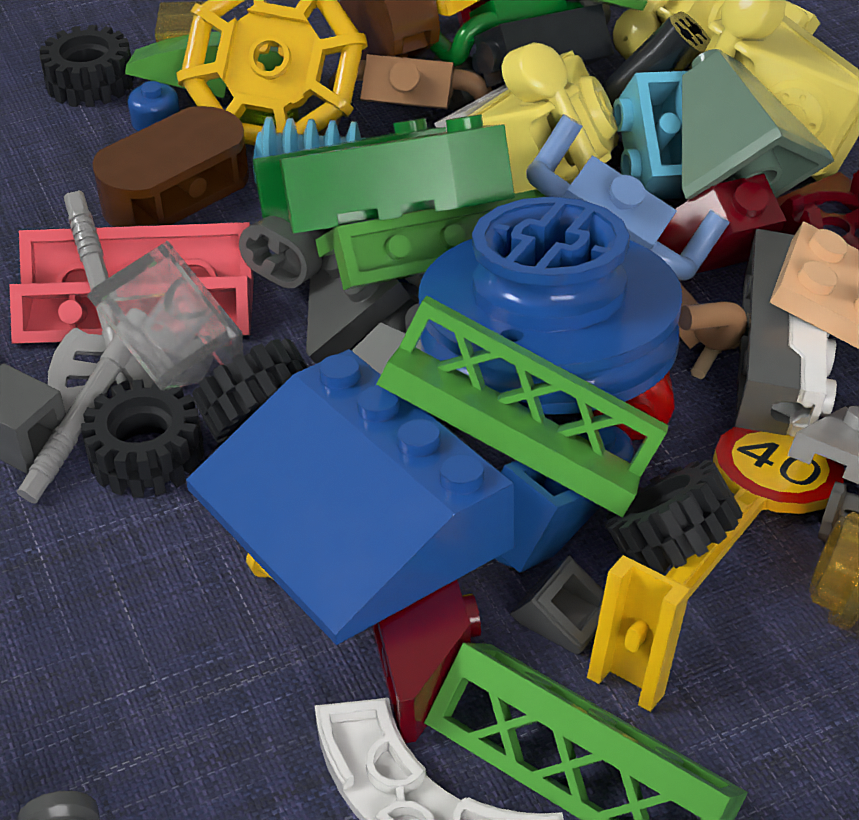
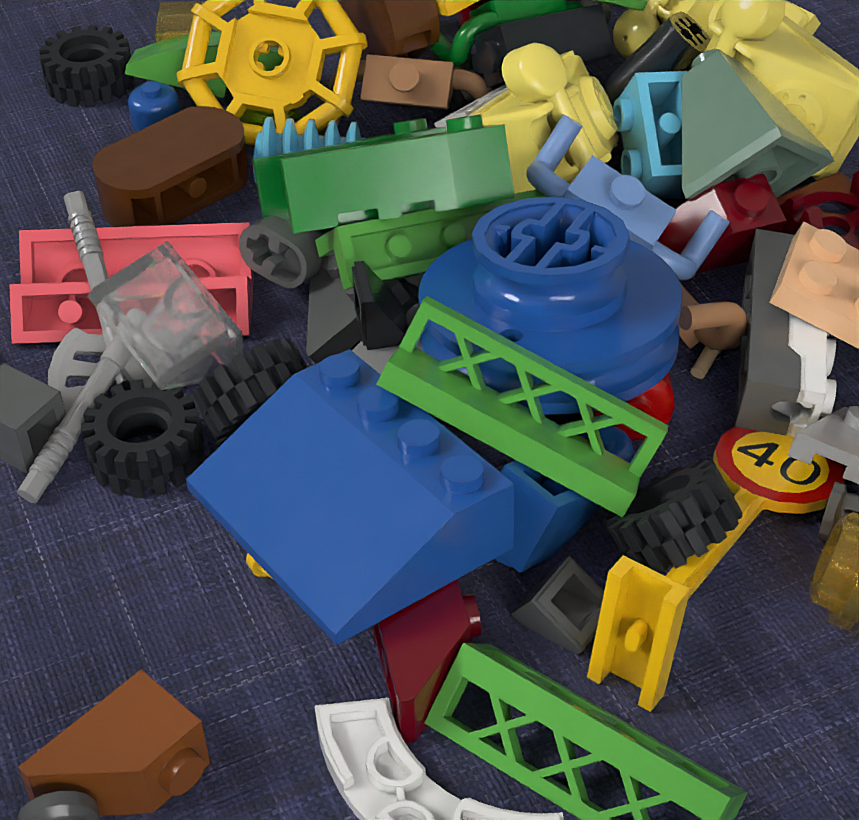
none -> dark orange slope [18,669,210,816]
none -> black slope [352,261,408,350]

